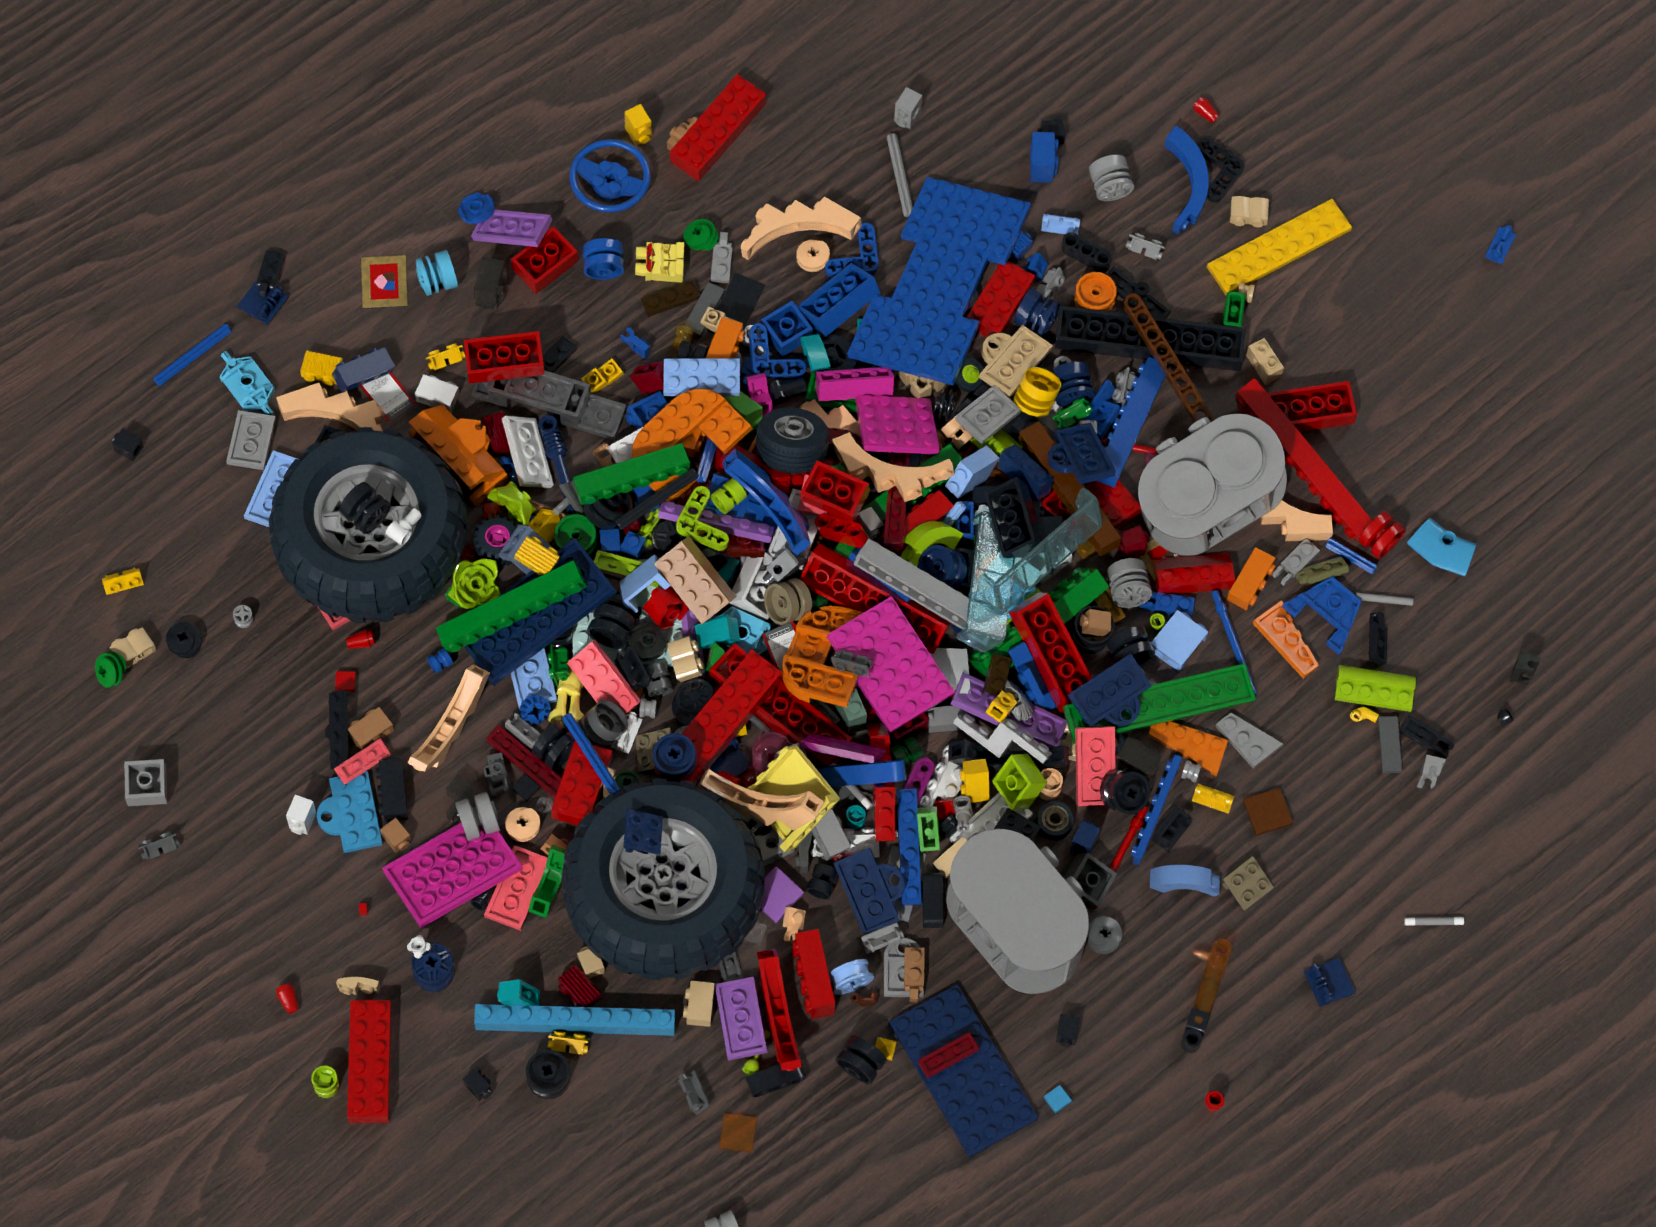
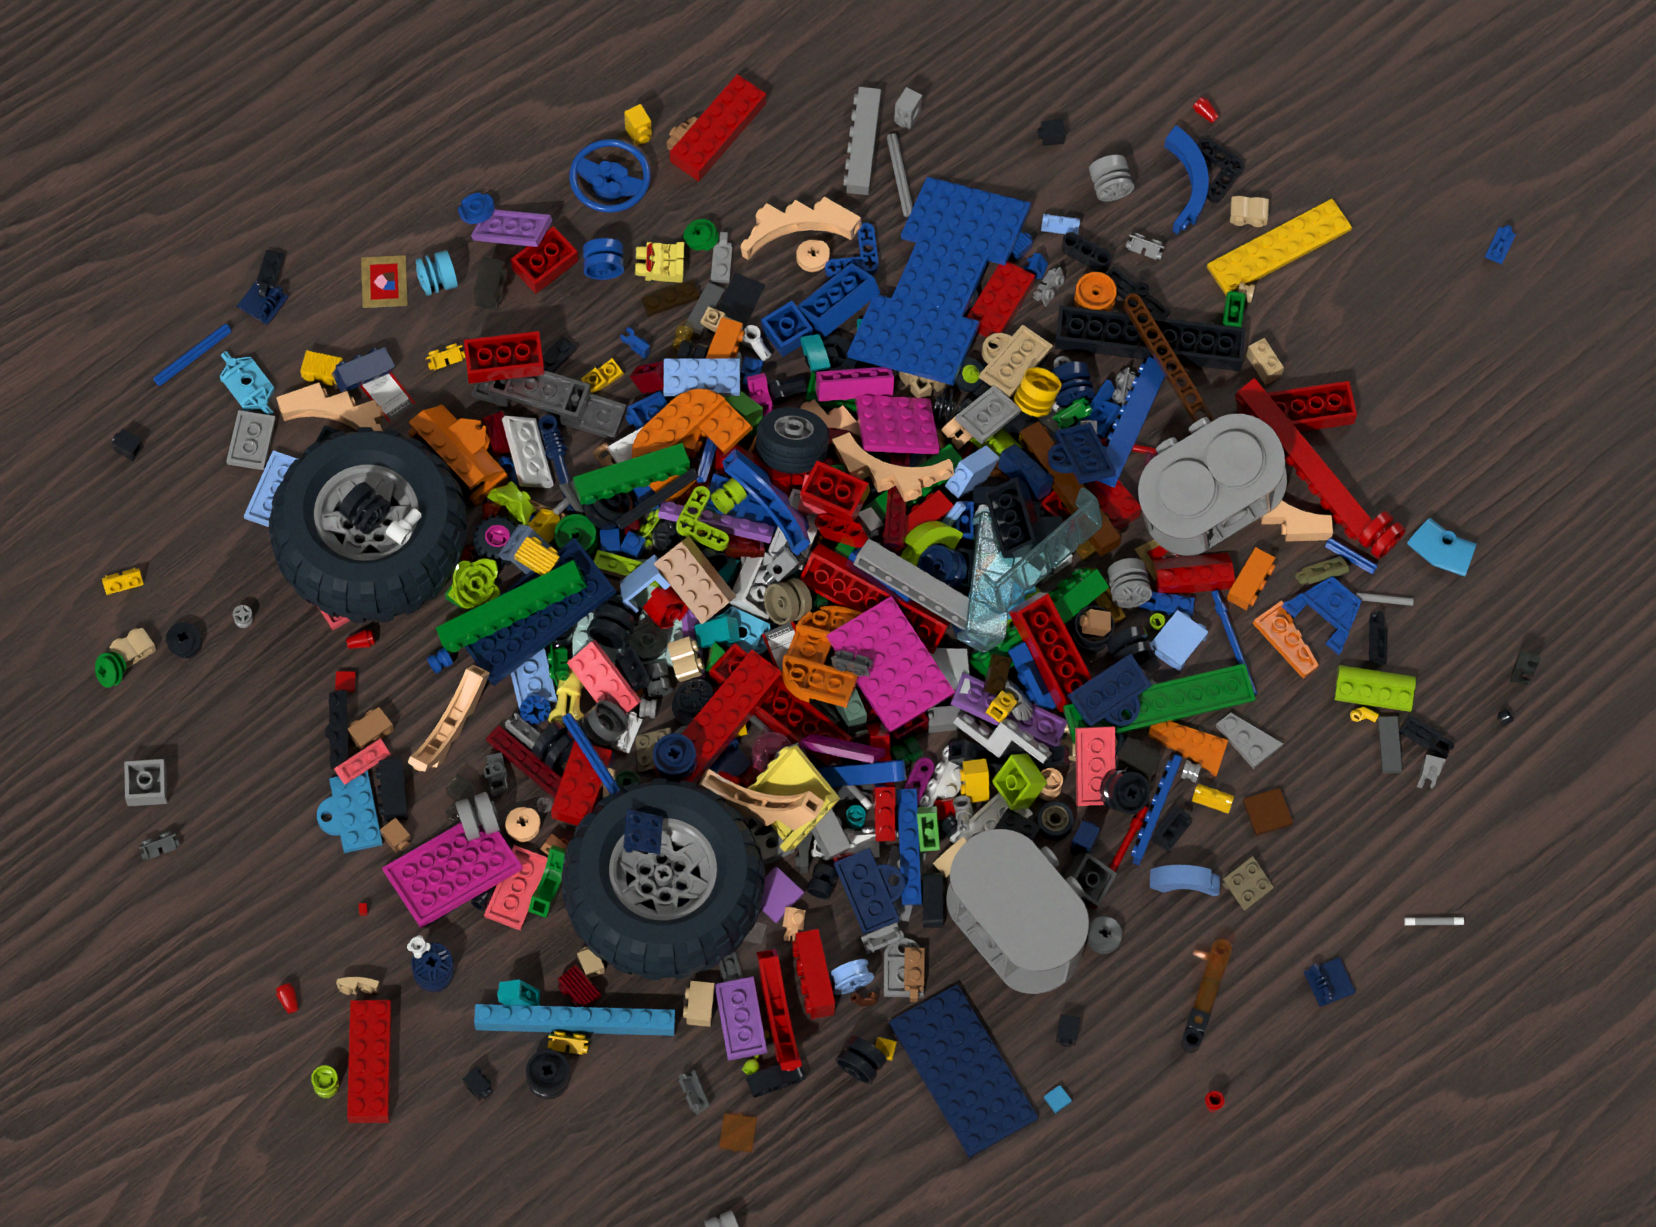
white brick [286,795,316,835] -> none
white brick [415,374,460,413] -> none
black tile [512,774,540,802] -> none
blue beam [748,323,806,378] -> none
dark red plate [917,1032,979,1079] -> none
dark blue wheel [1014,288,1060,337] -> none
blue brick [1030,132,1058,182] -> none
dark red brick [1117,525,1149,559] -> none
light grey hinge [1272,538,1320,586] -> none
none -> light grey brick [843,87,881,195]

